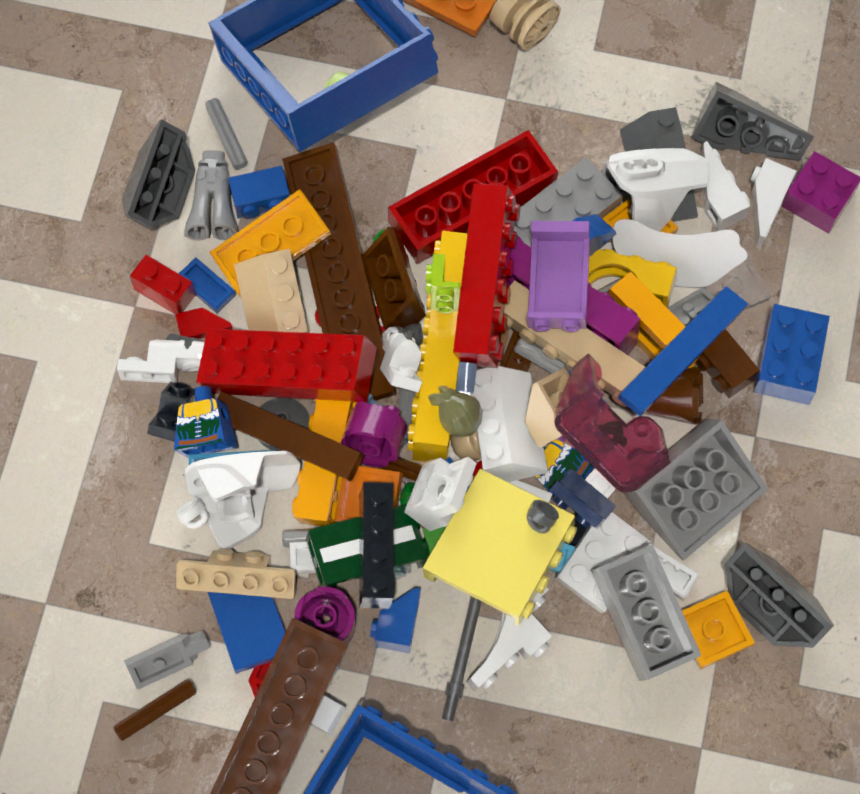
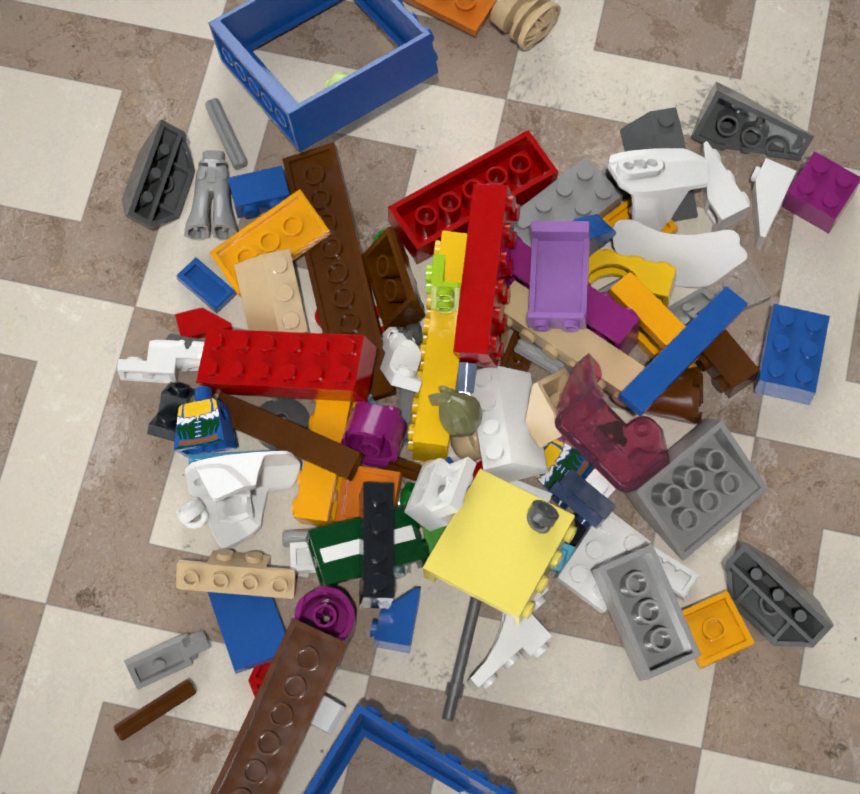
red brick [130,255,195,314] -> none

